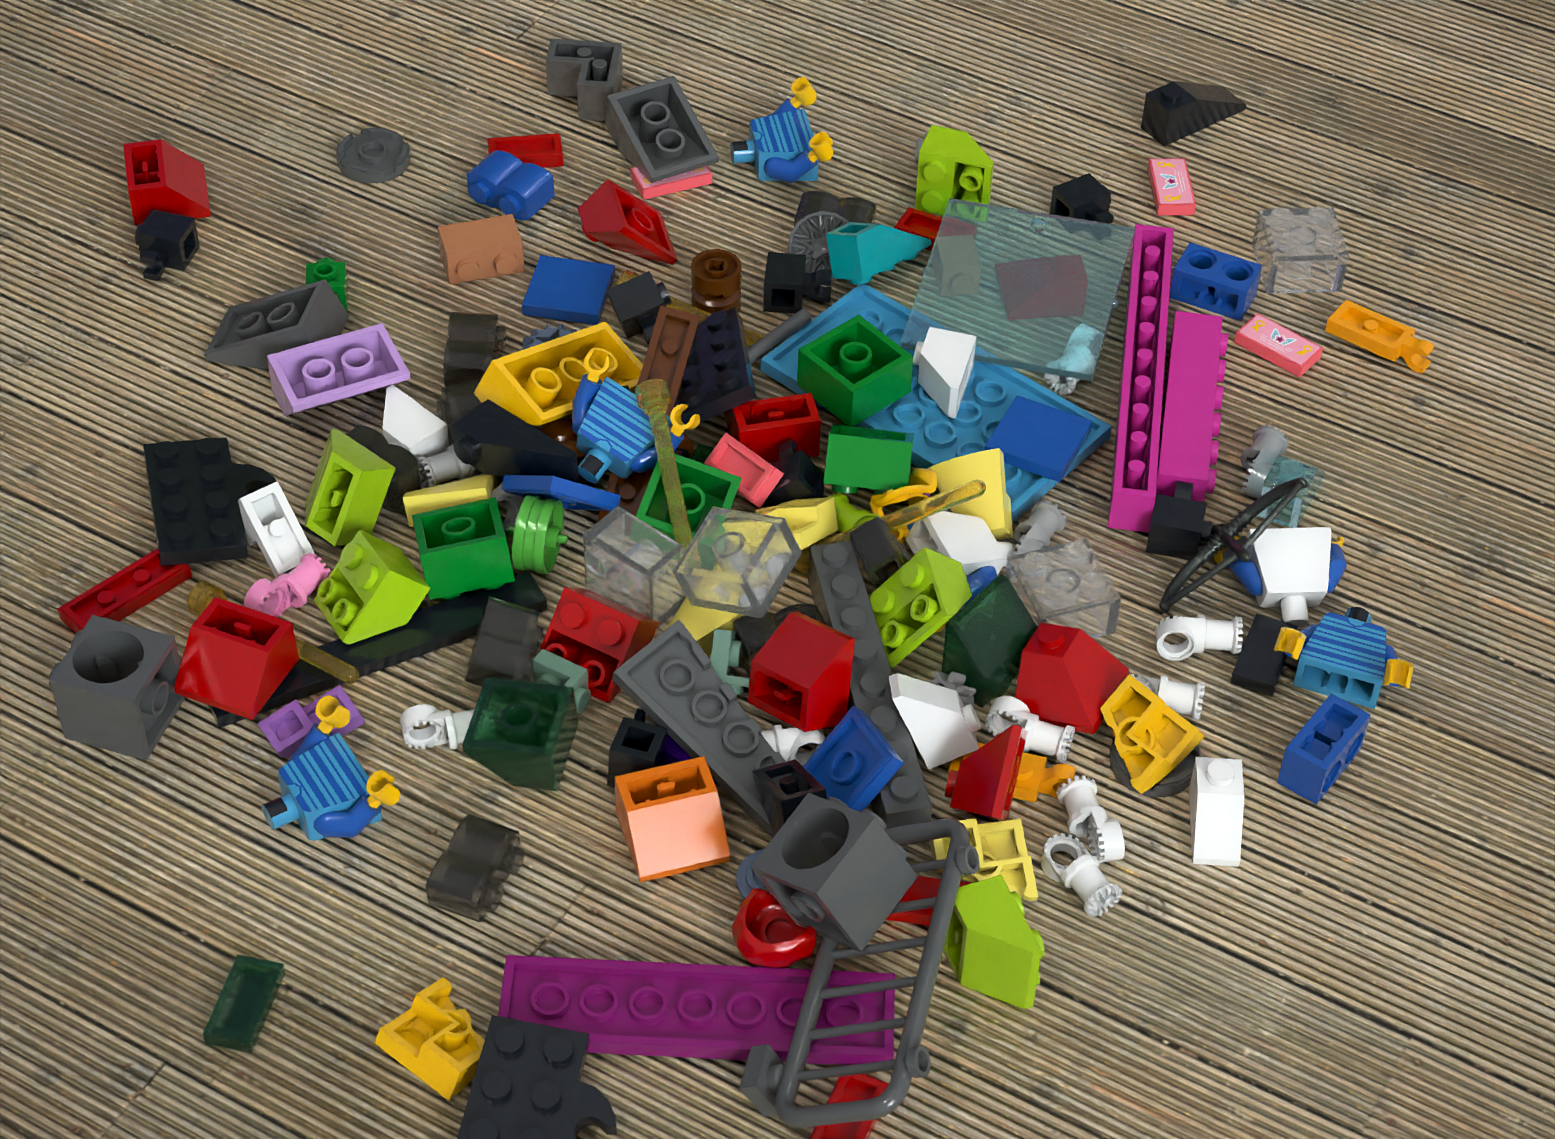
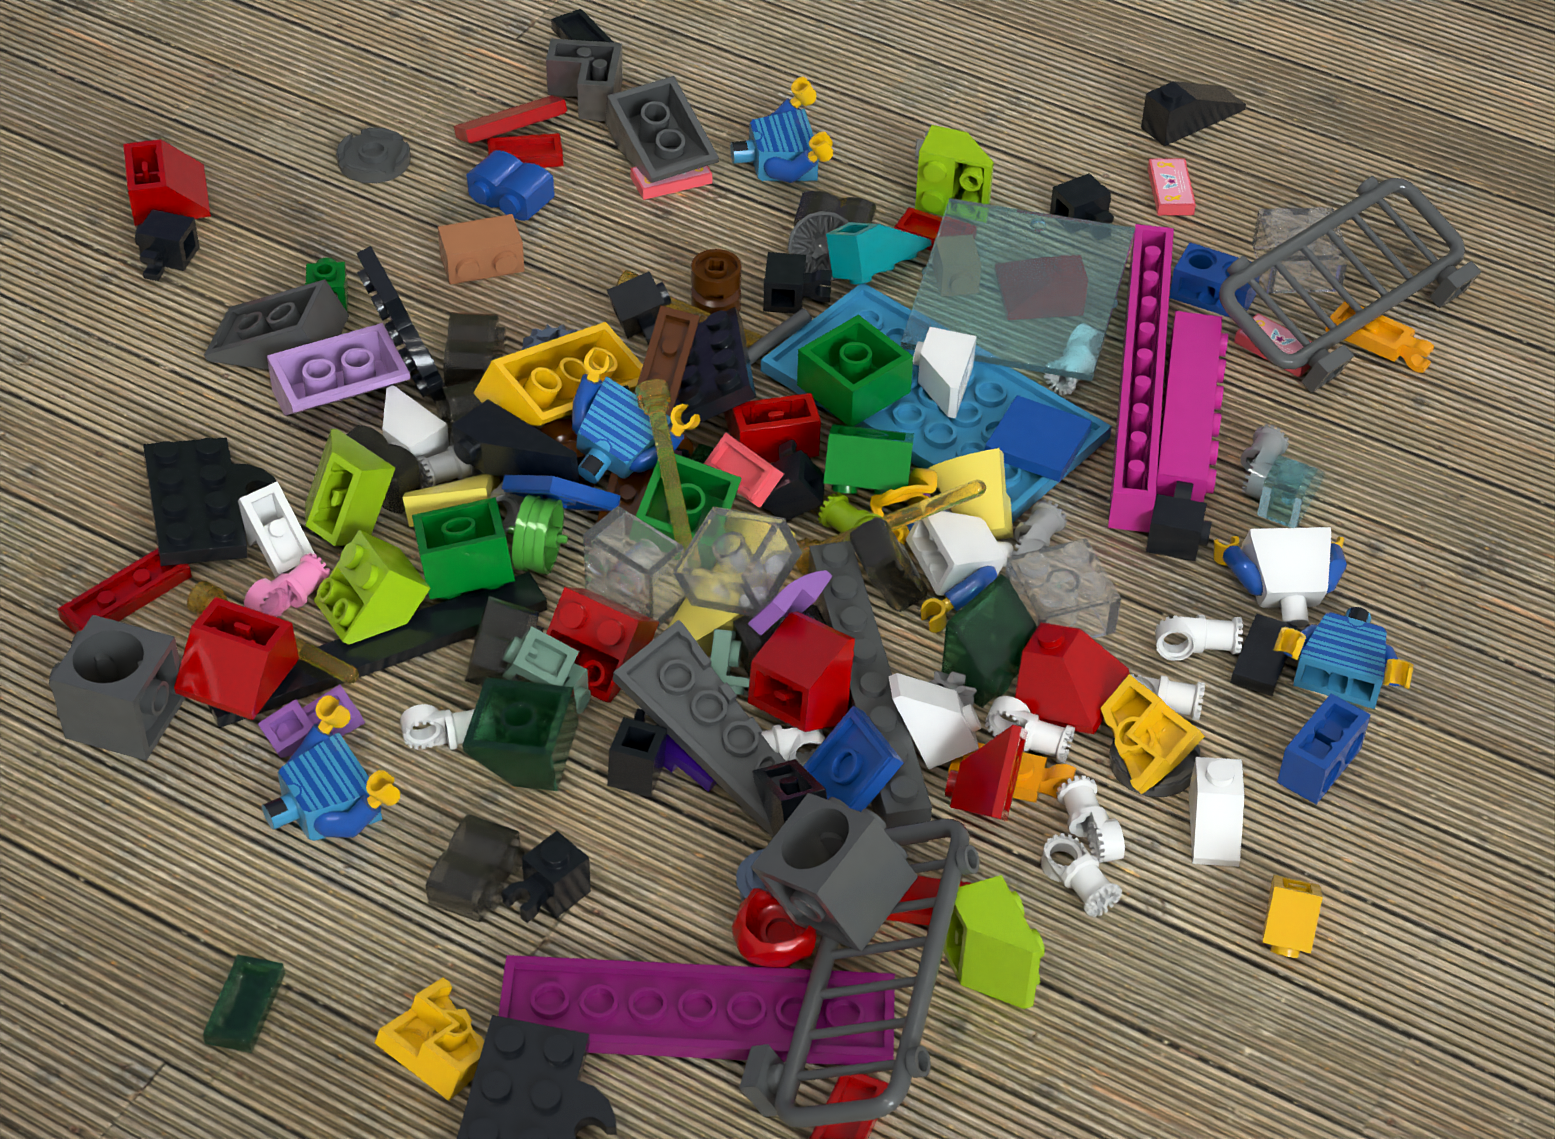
blue tile [522,255,615,325] -> none
red slope [577,179,678,265] -> none
orange slope [615,756,731,883] -> none
light yellow slope [724,497,838,550] -> none
lime slope [868,547,972,668] -> none
light yellow slope [929,818,1038,901] -> none
pearl dark grey piece [1159,477,1308,613] -> none
none -> black plate [356,246,452,408]
none -> red tile [453,95,568,144]
none -> black brick [501,831,591,923]
none -> sand green bracket [502,626,579,694]
none -> black tile [551,9,614,43]
none -> medium lavender slope [748,570,832,635]
none -> dark grey bar [1219,176,1481,393]
none -> yellow slope [1262,875,1323,958]

